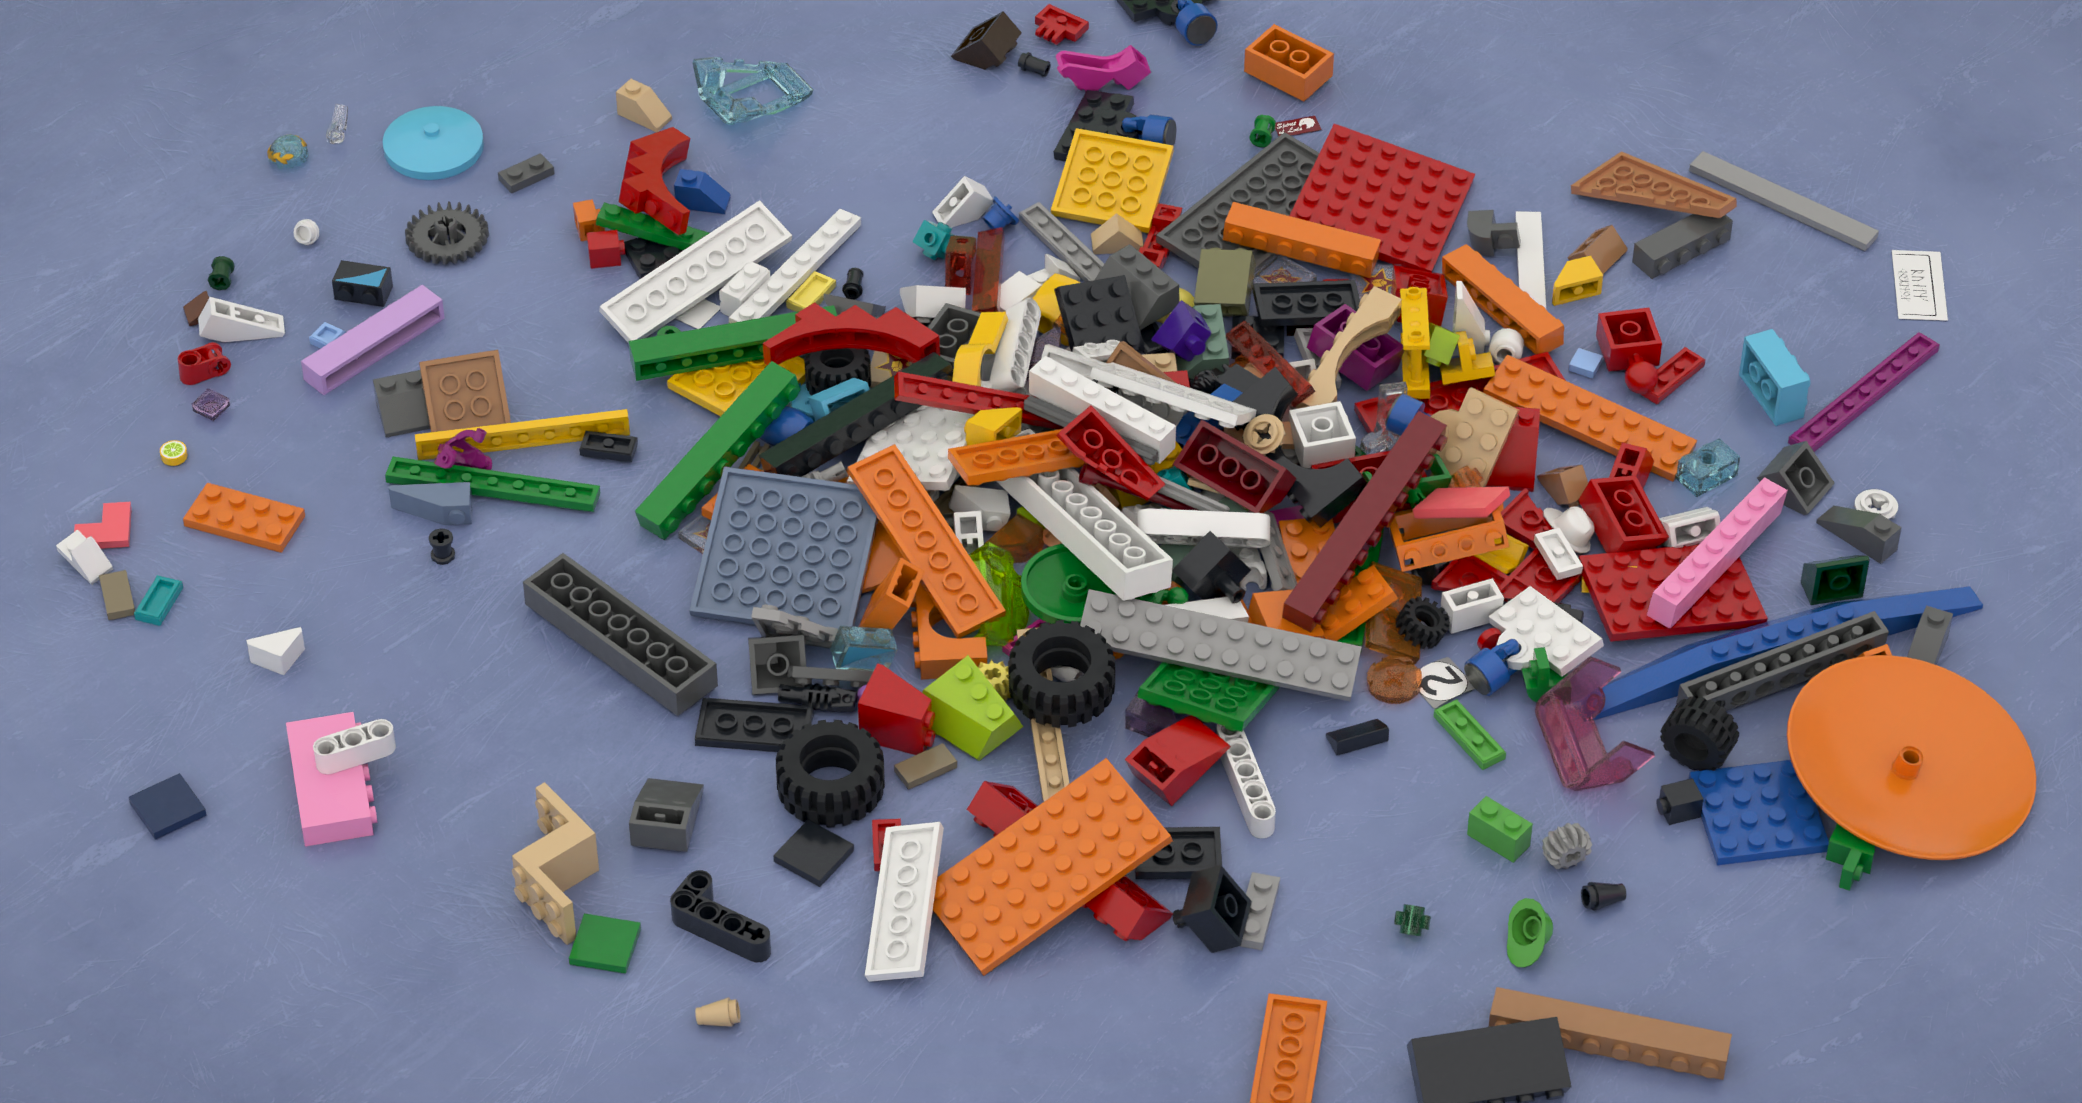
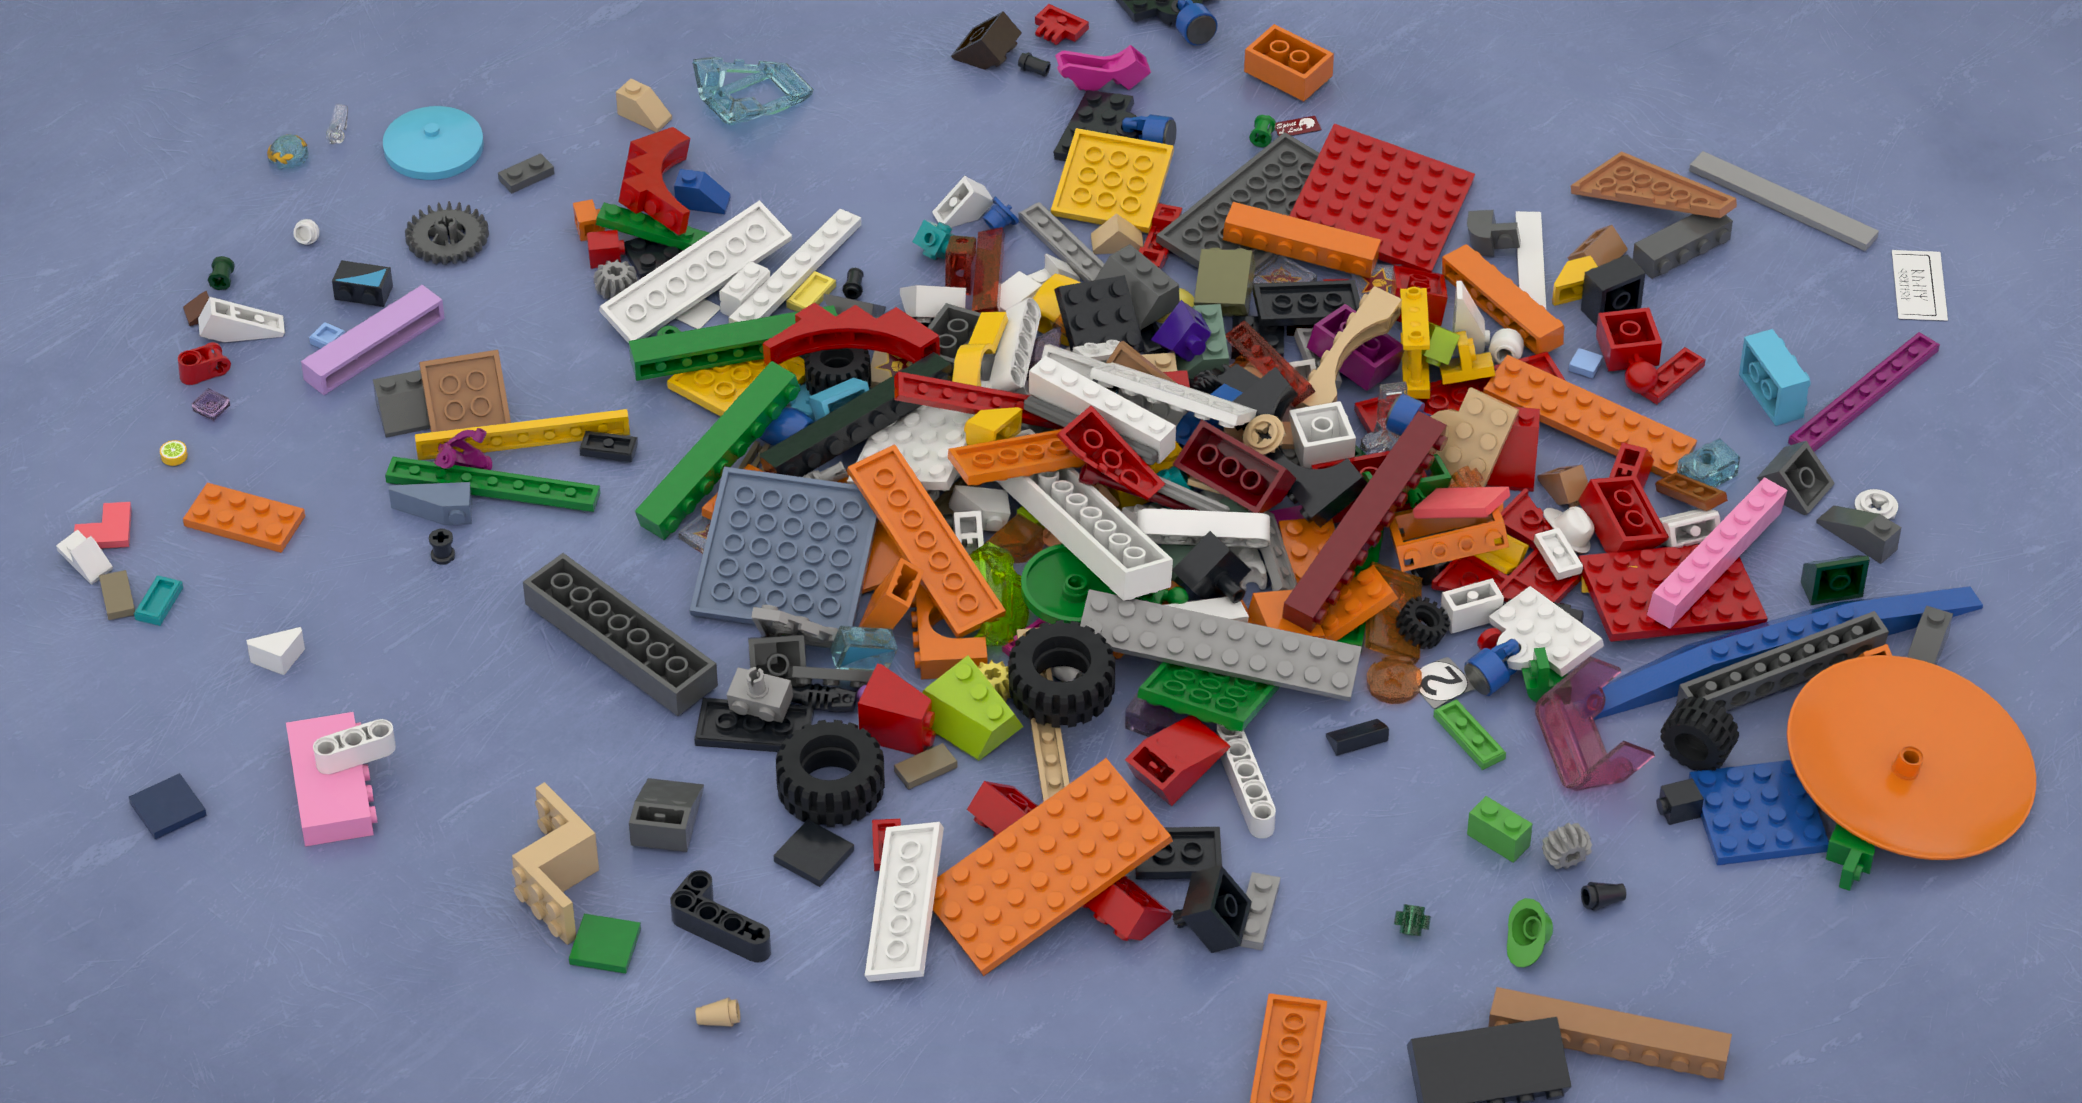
none -> light grey gear [594,259,638,300]
none -> light grey brick [727,667,793,723]
none -> black brick [1581,254,1645,327]
none -> dark orange tile [1655,472,1728,512]

